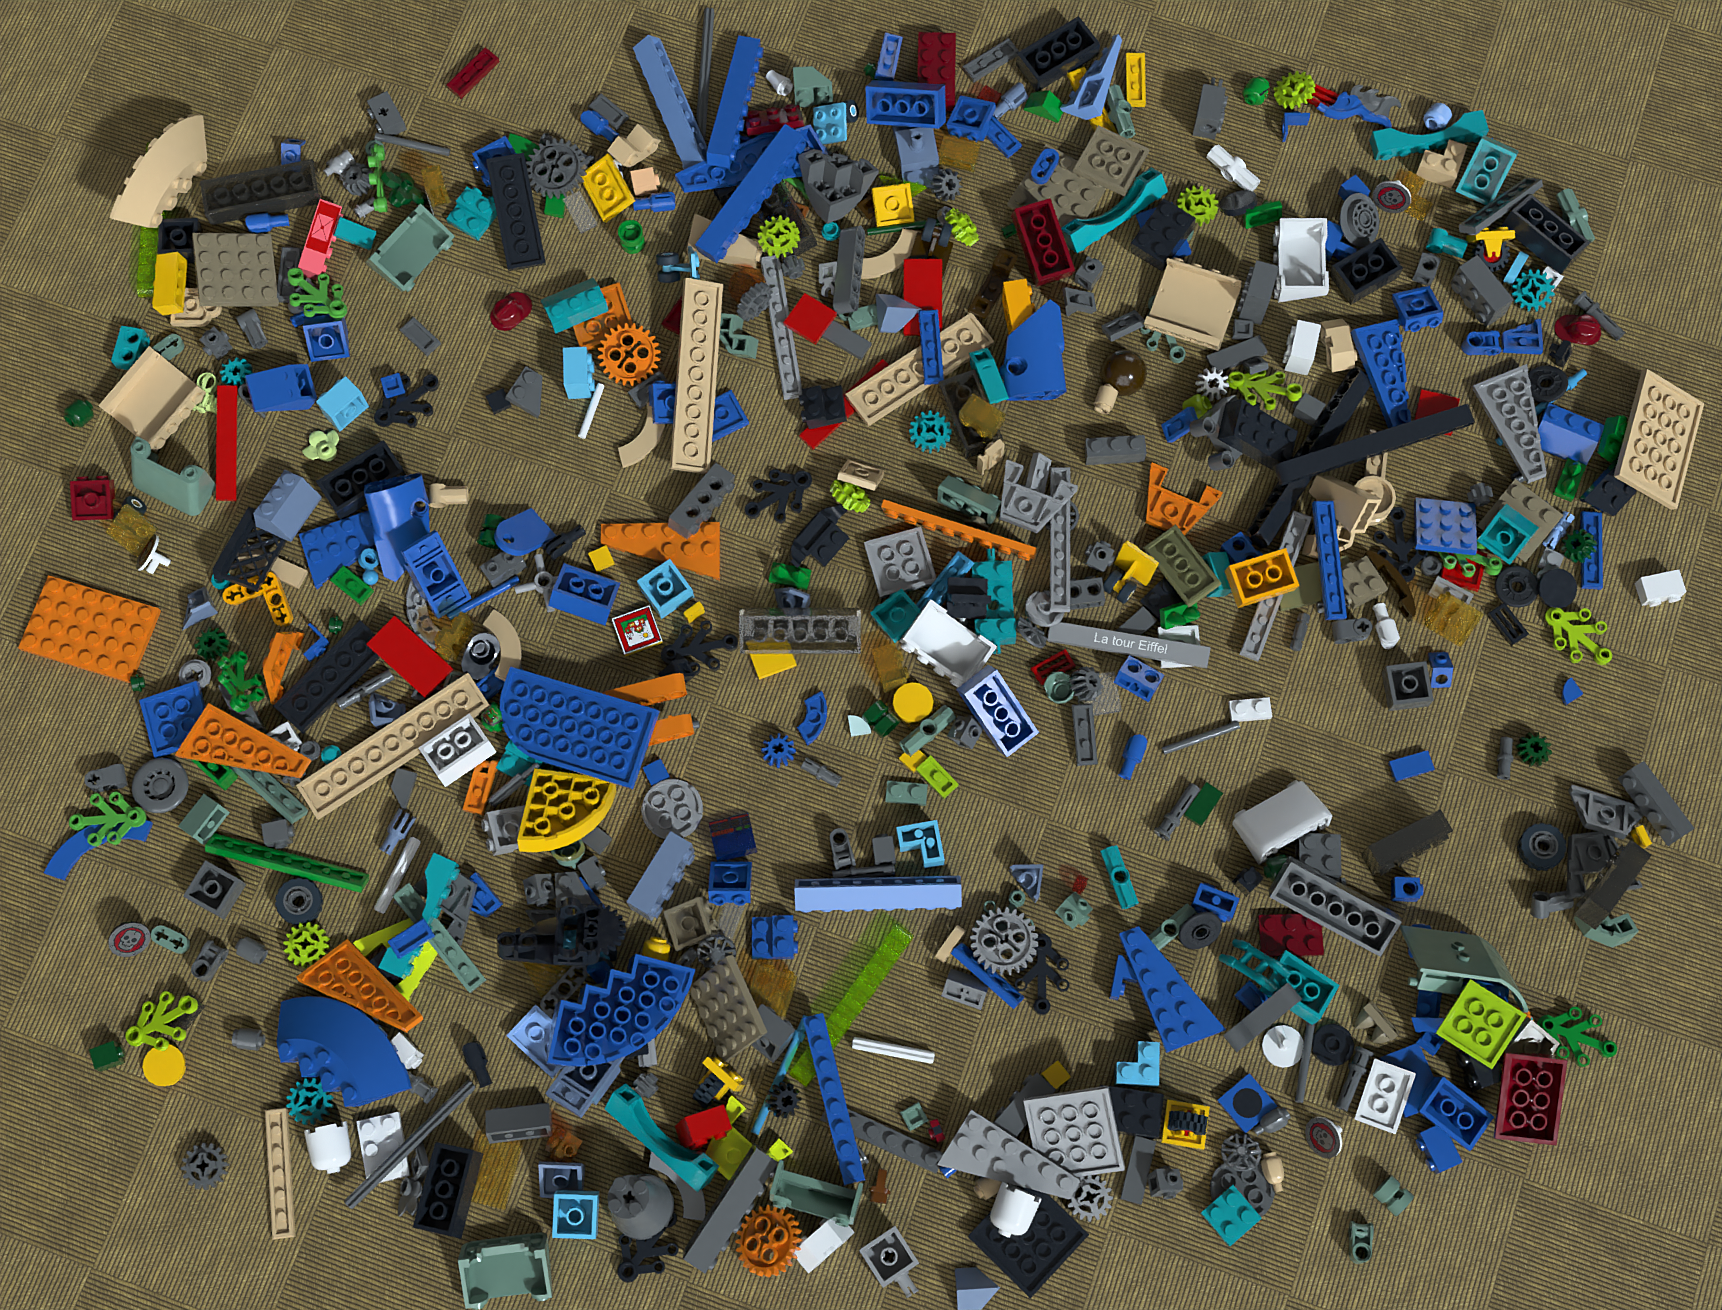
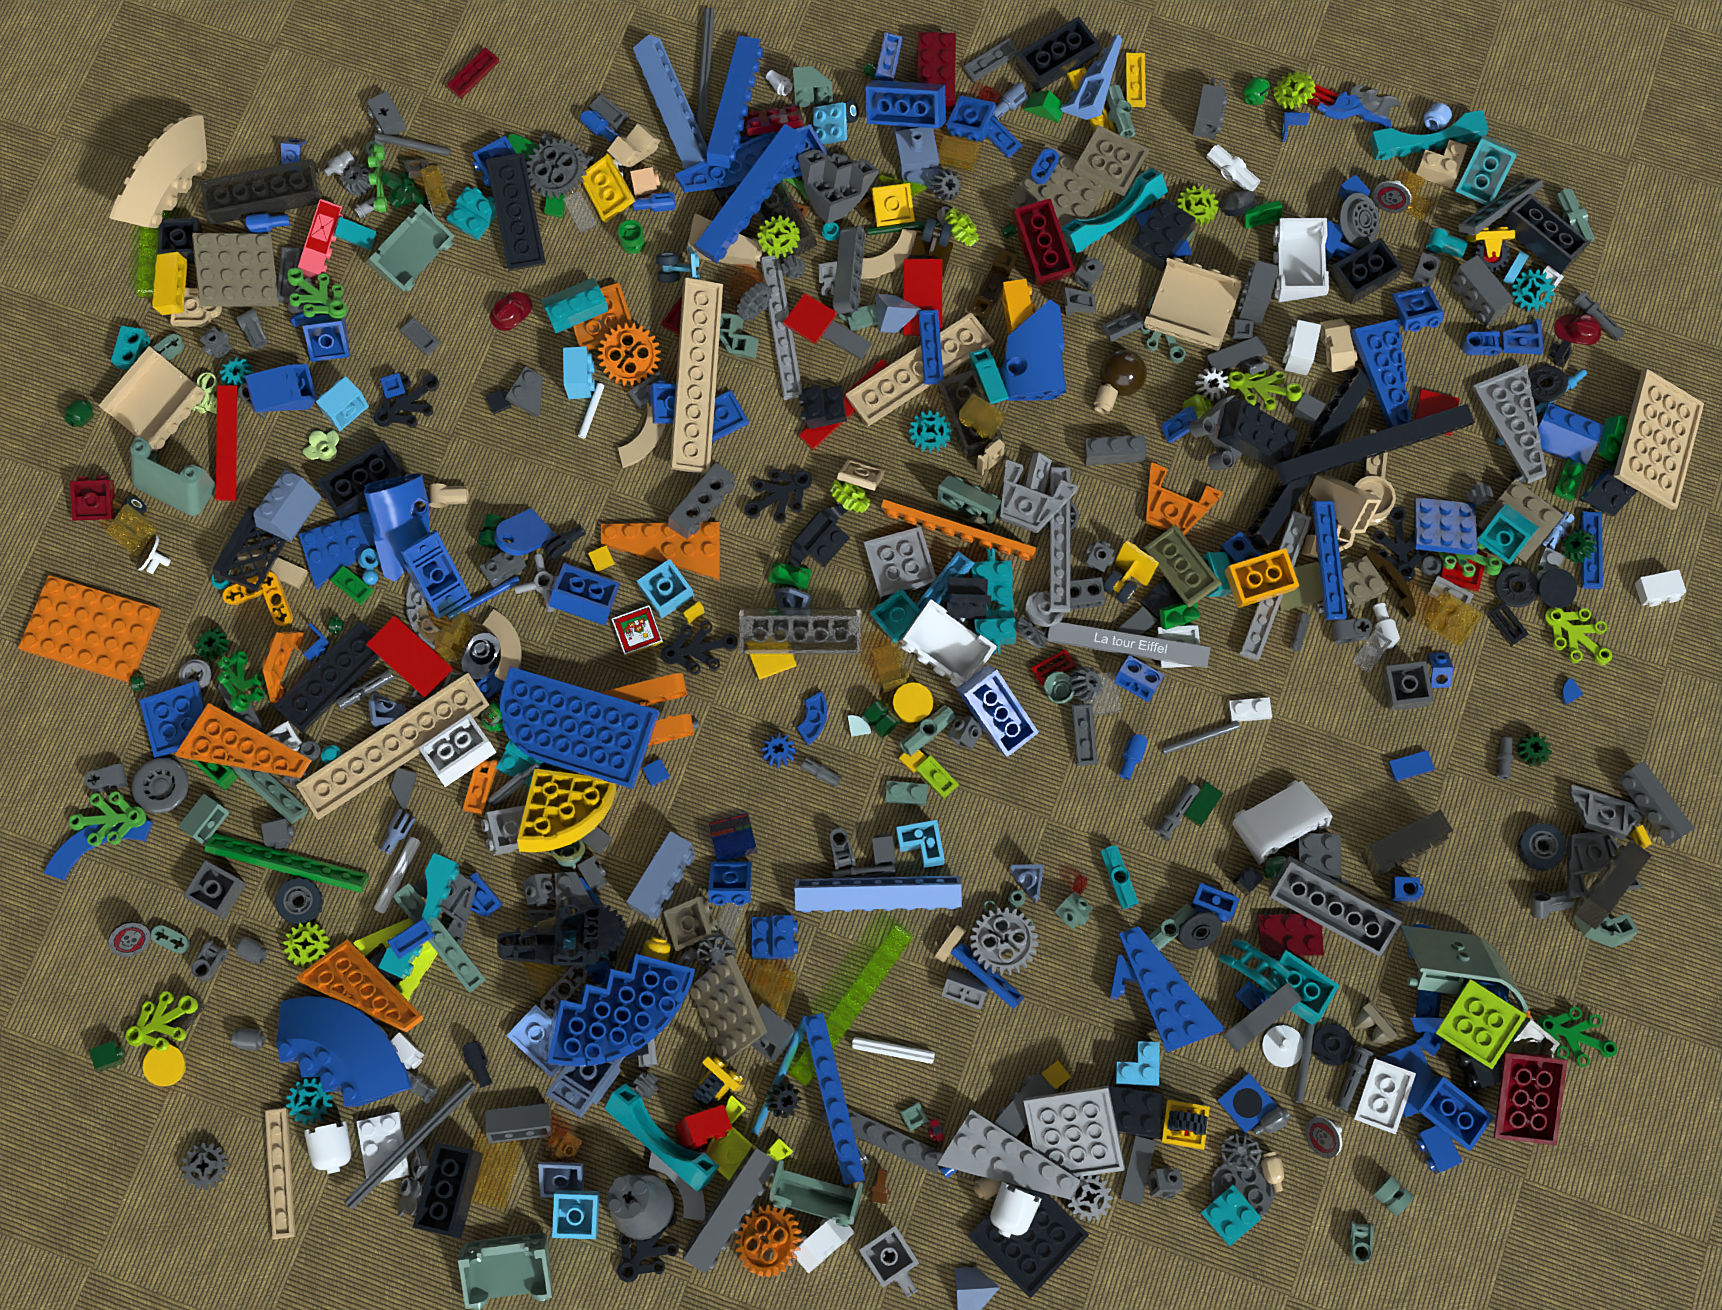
sand blue slope [182,586,218,630] -> none
light grey tile [641,779,703,839] -> none
black brick [658,659,695,684] -> none
black plant [1015,933,1069,1016] -> none
none -> dark grey tile [404,159,443,178]
none -> clear slope [1352,629,1392,673]

